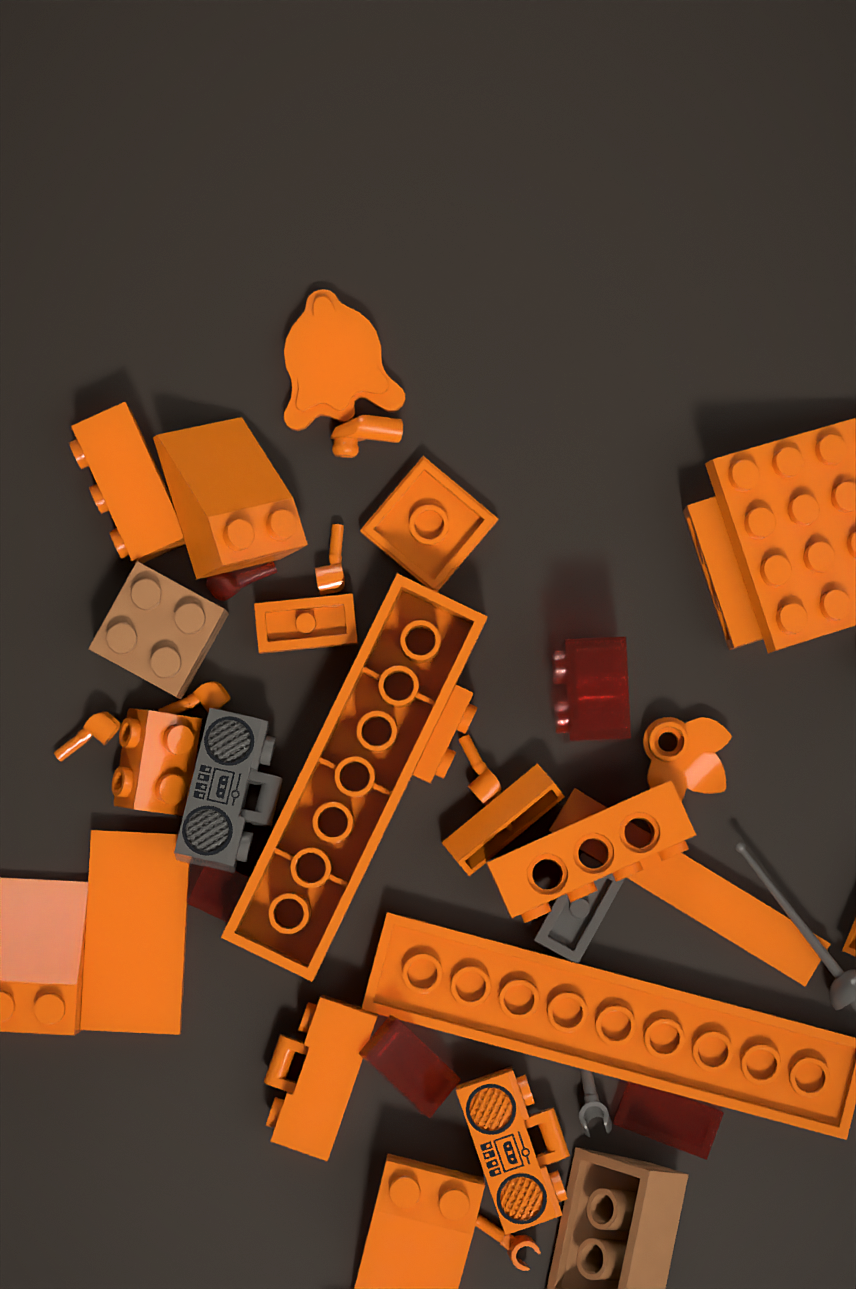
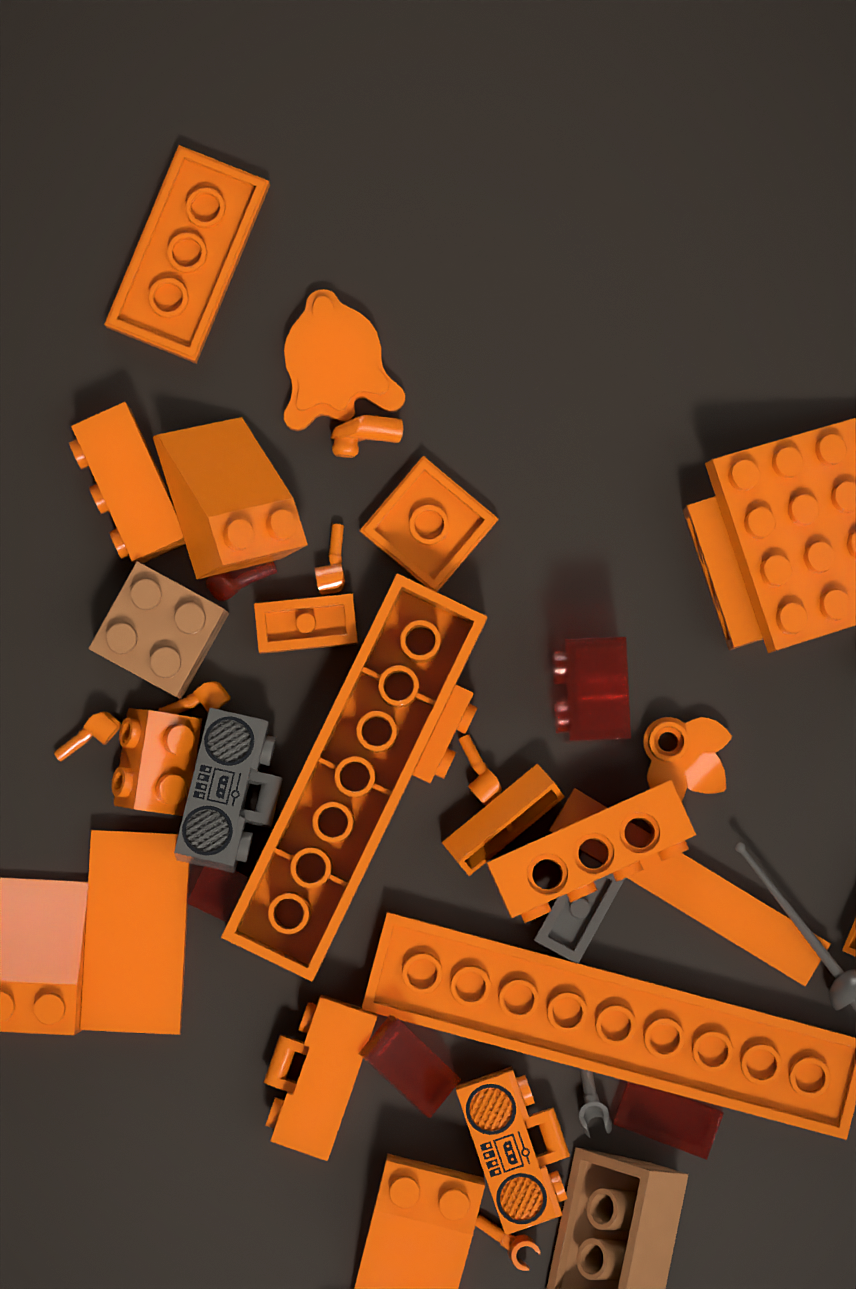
none -> orange tile [104,145,270,364]

